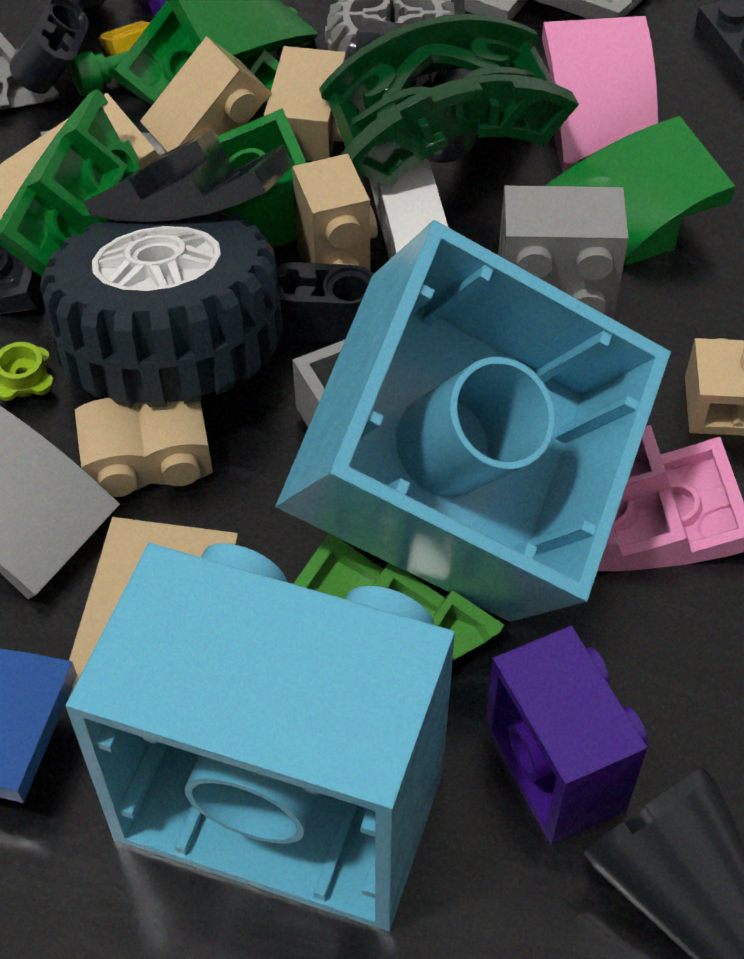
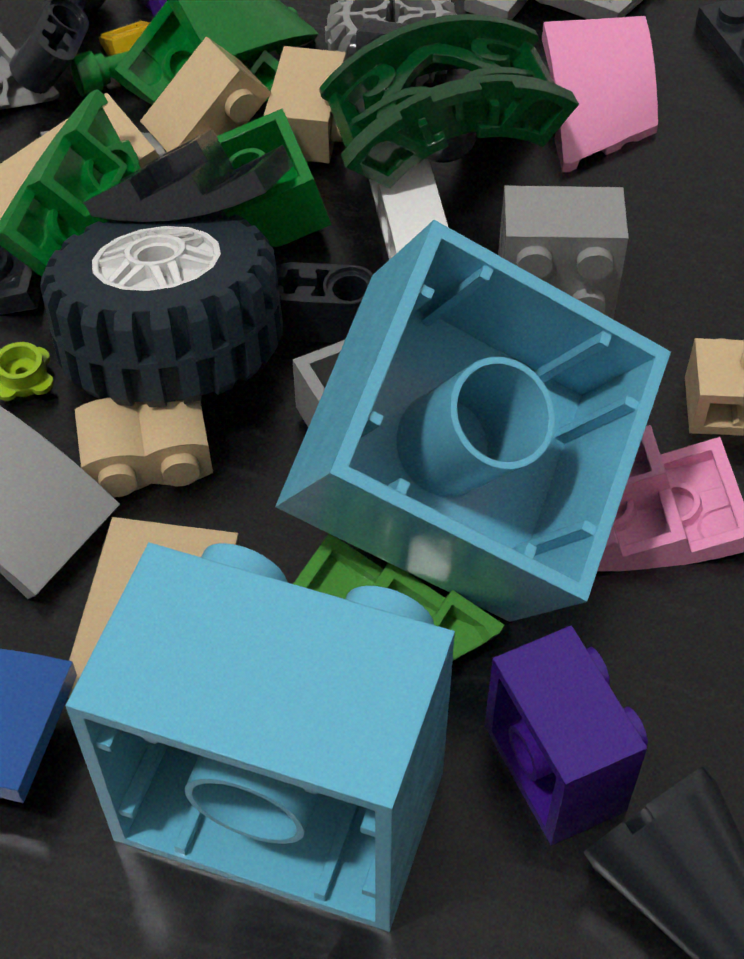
tan brick [292,154,378,271] -> none
green slope [545,116,736,265] -> none

